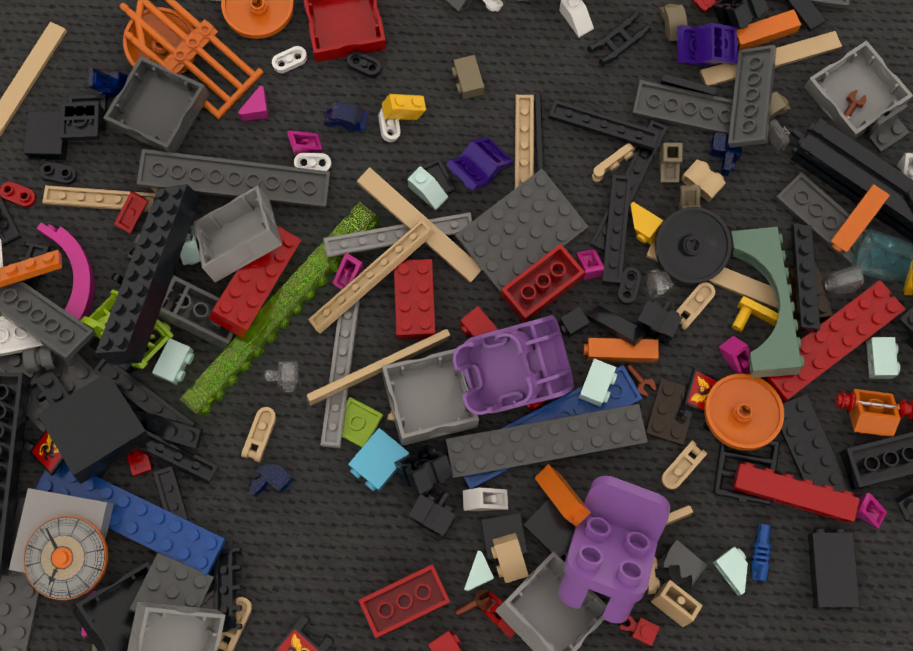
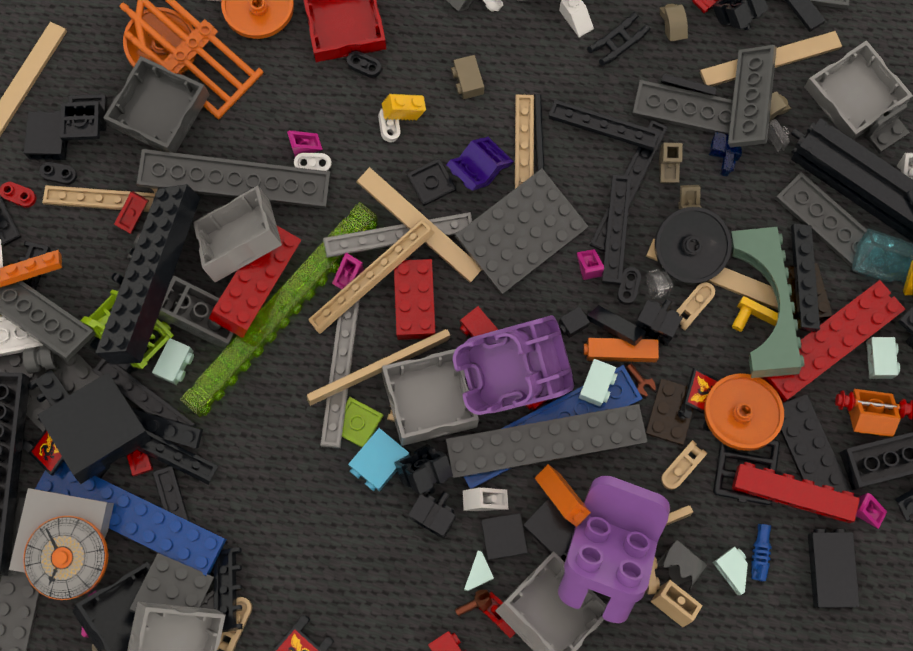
dark pink arch [37,223,95,321] -> none
clear blue brick [88,68,128,97] -> none
light aqua slope [180,226,201,265] -> none
dark pink slope [238,85,269,121] -> none
tan plate [241,407,276,463] -> none
clear blue brick [248,464,295,498] -> none
clear brick [265,362,300,392] -> none
white plate [272,46,307,73] -> none
clear blue brick [323,102,368,132] -> none
red brick [359,564,450,639] -> none
light aqua slope [408,166,448,211] -> none
tan brick [491,533,529,583] -> none
red brick [500,244,585,323] -> none
tan plate [592,143,635,182] -> none
red brick [619,615,660,646] -> none
yellow slope [631,202,663,245] -> none
dark purple bracket [677,23,738,66] -> none
tan brick [680,159,726,202] -> none
dark pink slope [719,336,751,375] -> none
orange brick [737,9,801,52] -> none
clear slope [825,265,864,296] -> none
orange brick [830,184,890,253] -> none
copper bar [844,90,866,117] -> none

